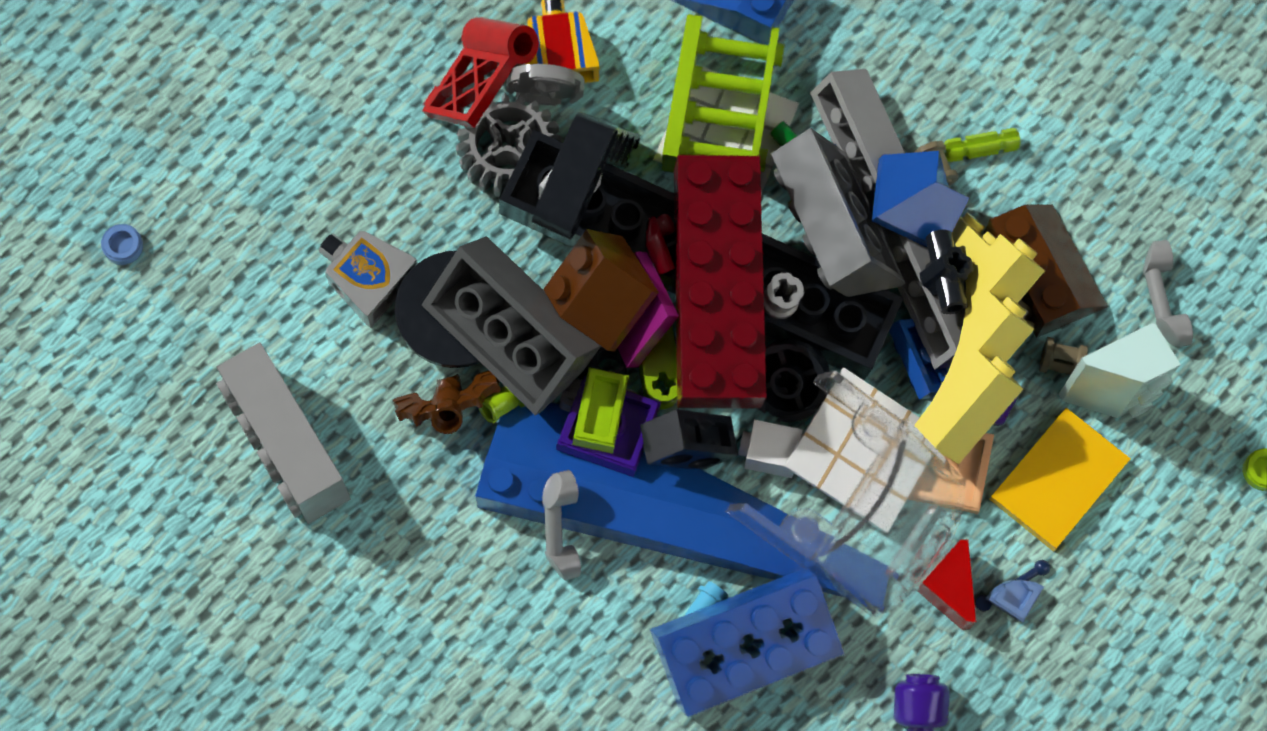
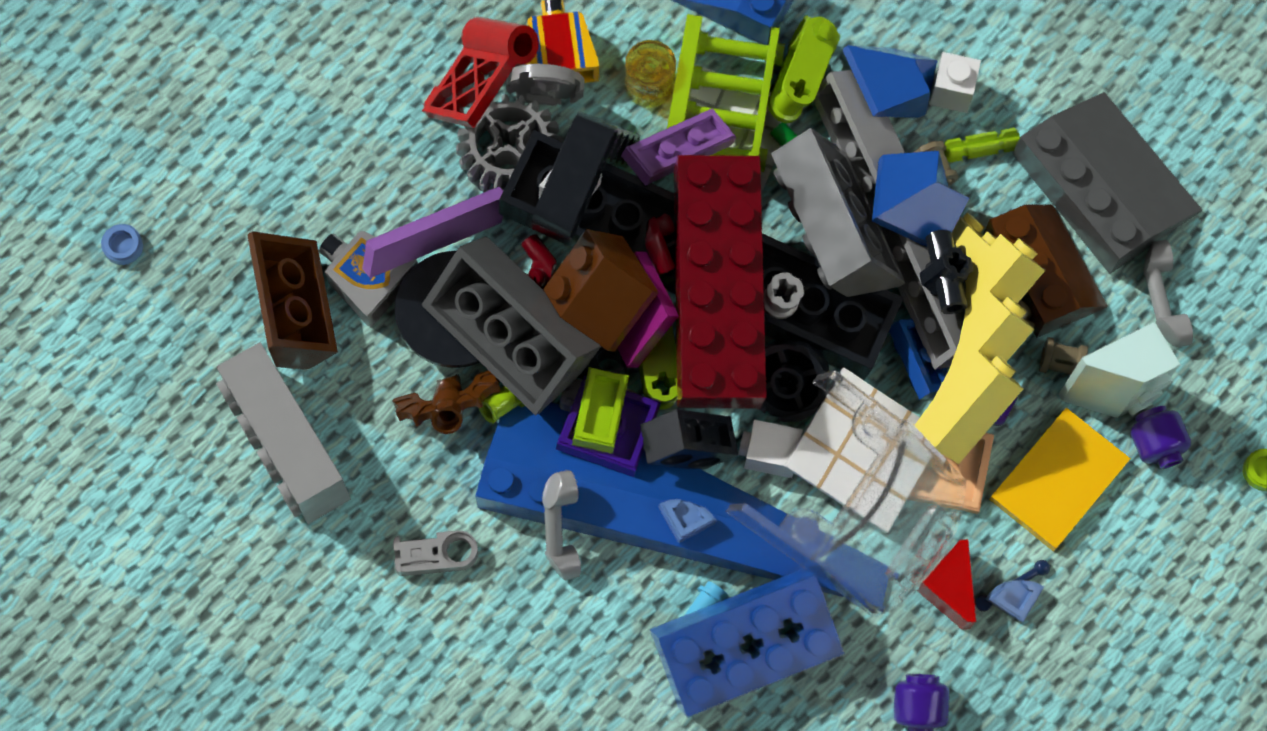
none -> reddish brown slope [247,231,338,370]
none -> medium lavender tile [362,187,503,278]
none -> light grey piece [393,530,478,576]
none -> dark red arm [521,234,557,289]
none -> medium lavender tile [621,108,736,186]
none -> clear yellow wheel [625,40,676,108]
none -> medium blue tile [658,499,716,543]
none -> lime piece [768,15,841,123]
none -> blue slope [842,45,938,118]
none -> white brick [929,52,981,113]
none -> dark grey slope [1013,92,1202,274]
none -> dark purple head [1130,406,1192,469]

